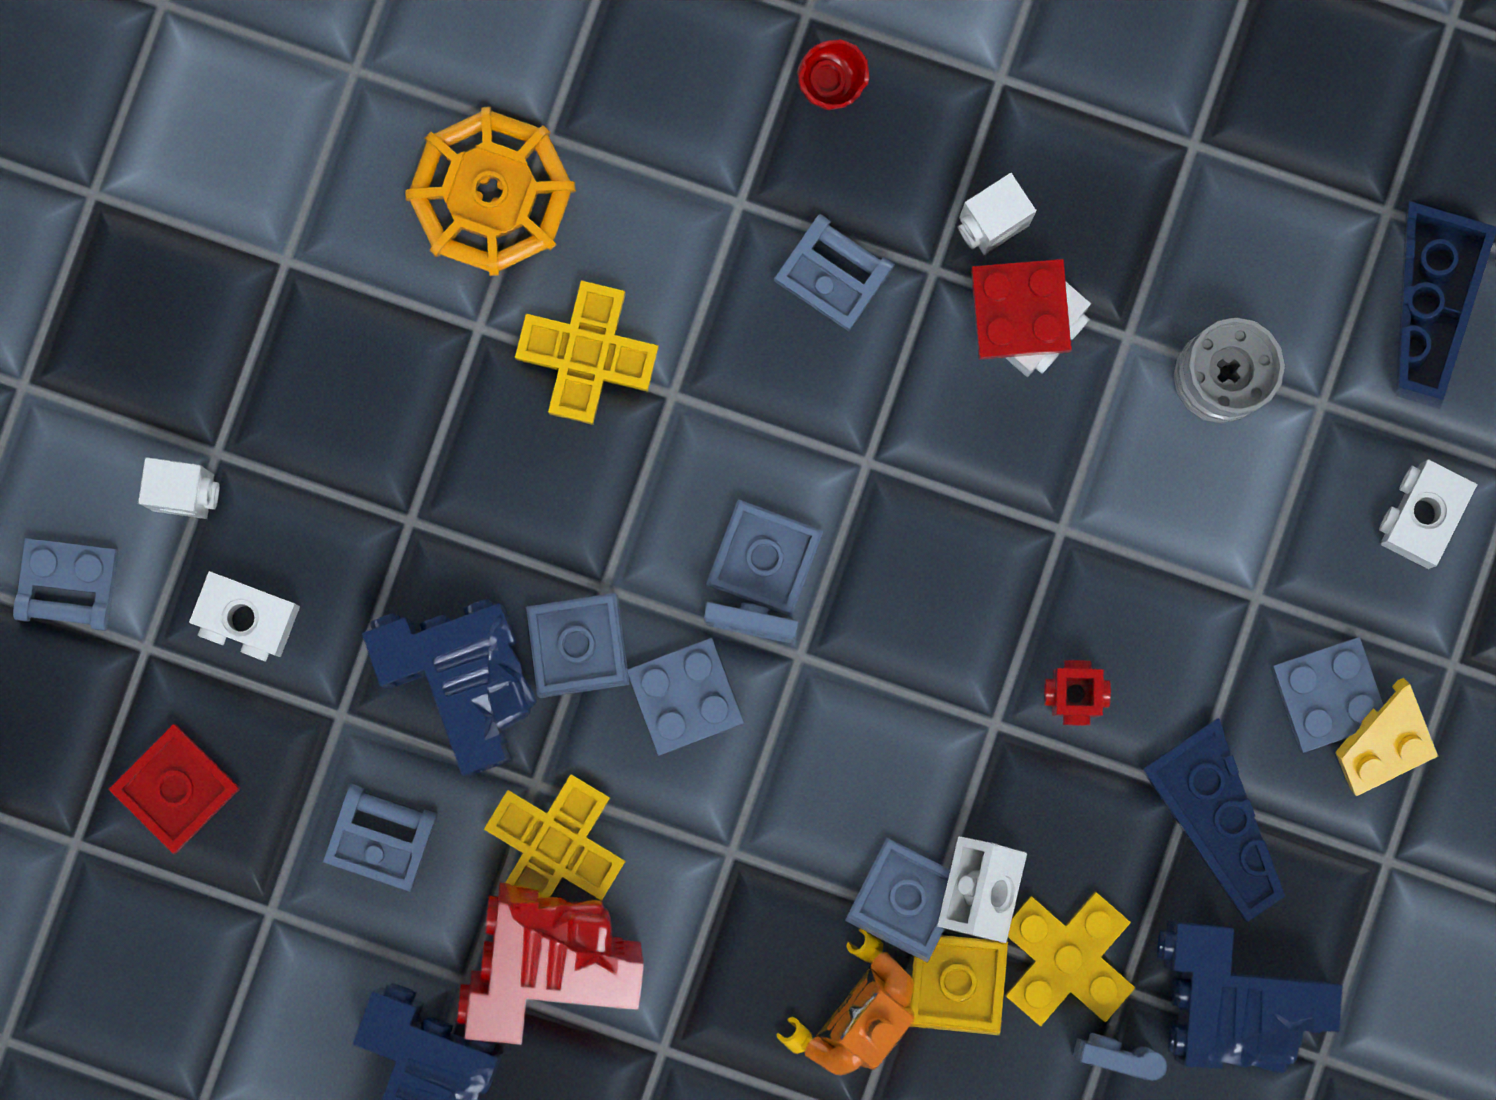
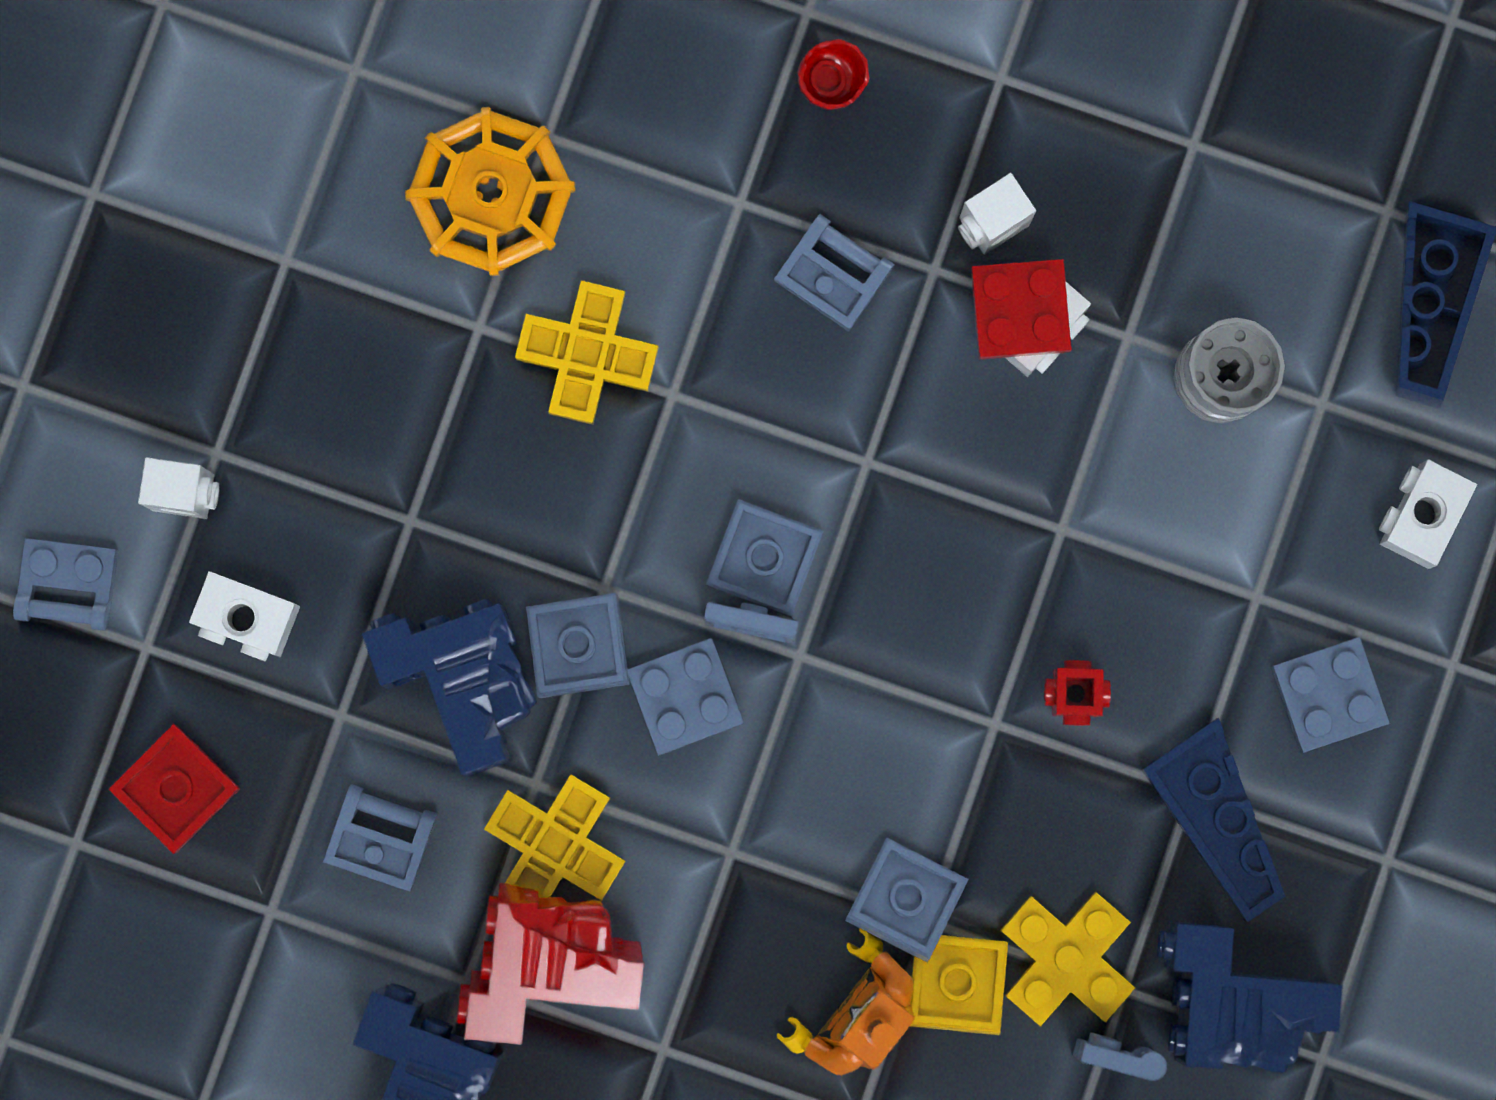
white brick [937,836,1027,943] -> none
yellow wing [1335,677,1438,796] -> none

